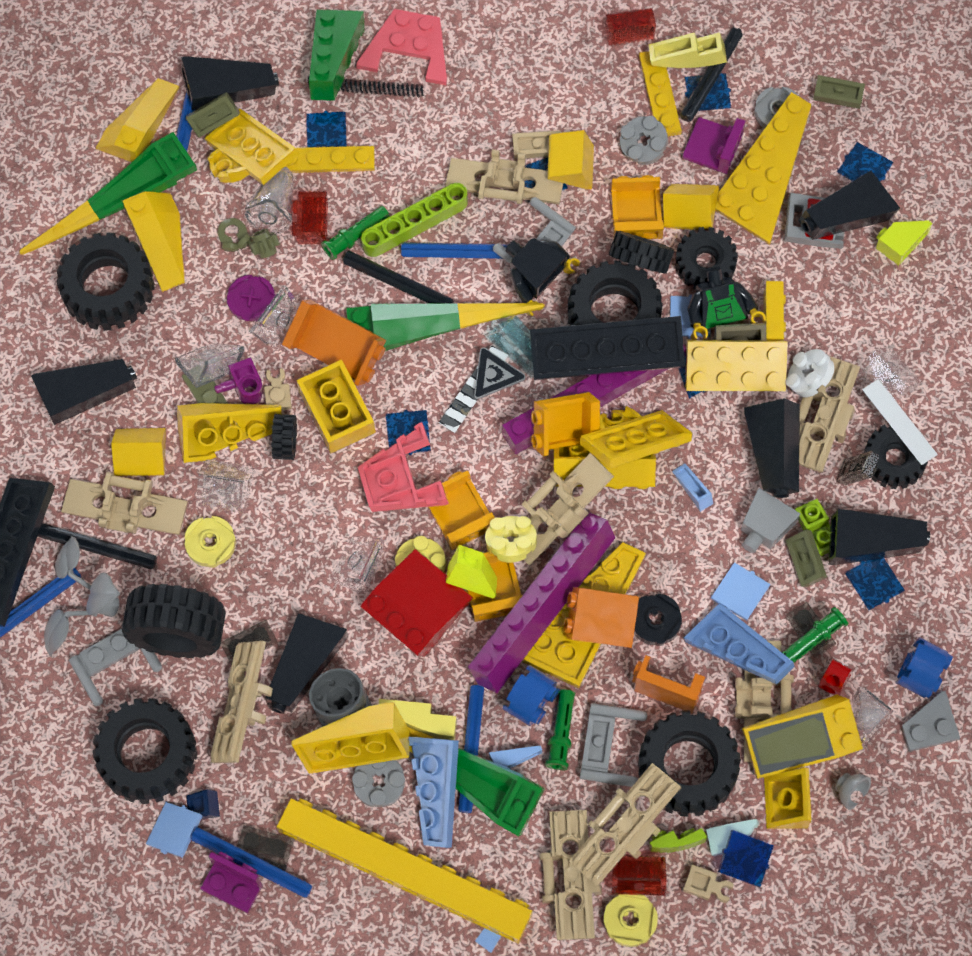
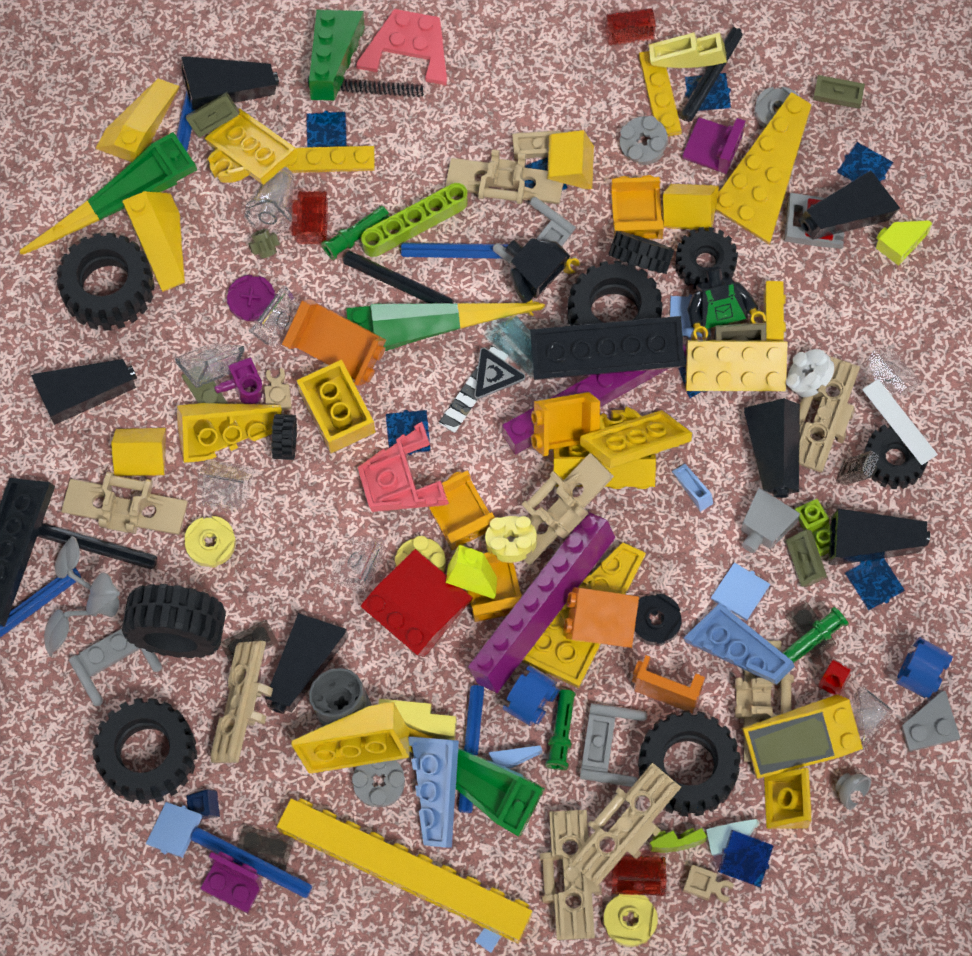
olive piece [218,218,252,252] -> none

